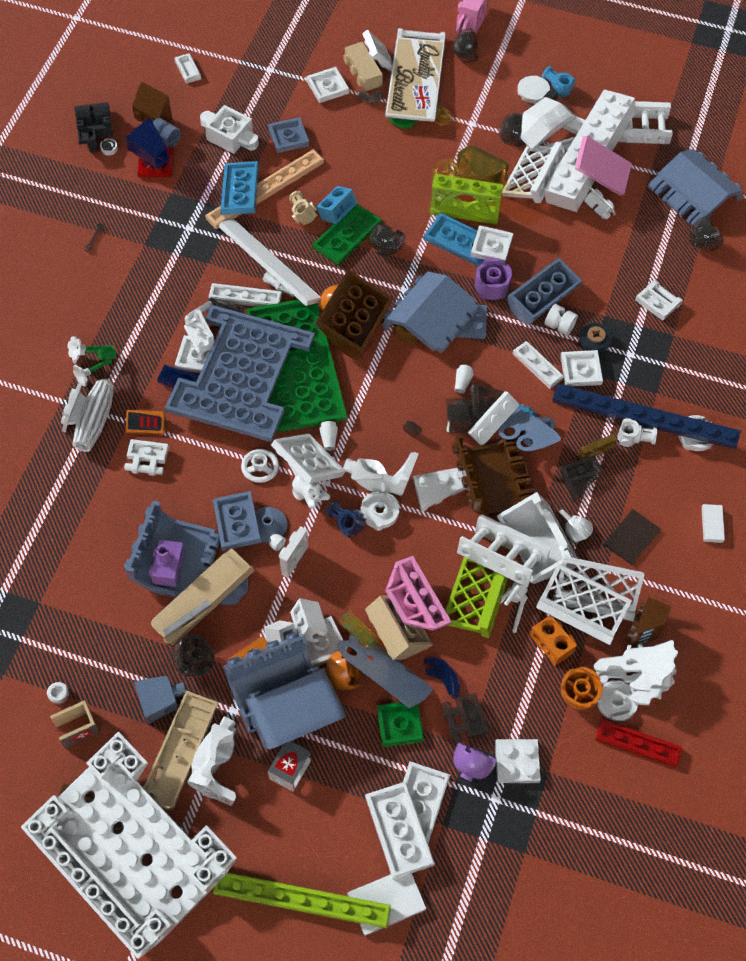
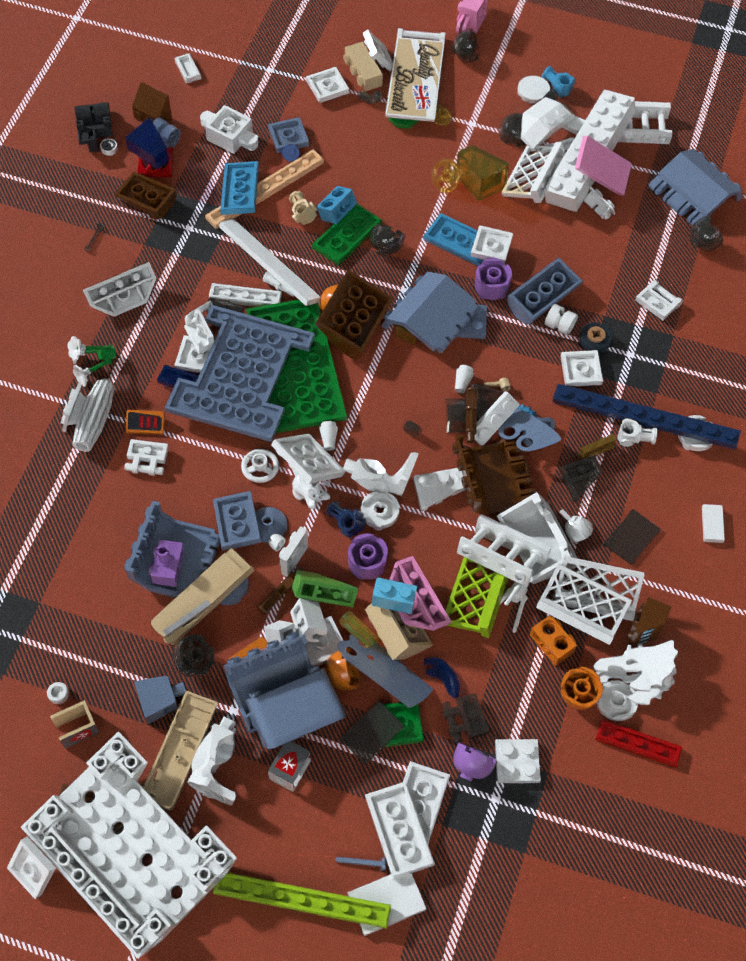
lime fence [430,174,503,225] -> none
white tile [513,341,564,389] -> none
none -> white plate [7,836,56,899]
none -> white wedge [83,262,156,317]
none -> reddish brown slope [114,172,177,219]
none -> reddish brown piece [257,566,305,614]
none -> blue tile [282,144,299,161]
none -> bright green slope [292,570,358,607]
none -> sand blue piece [336,857,387,871]
none -> clear smoke piece [340,701,404,765]
none -> medium lavender brick [348,534,388,580]
none -> medium azure brick [372,577,417,614]
none -> reddish brown piece [465,387,477,443]
none -> tan hand [484,377,511,392]

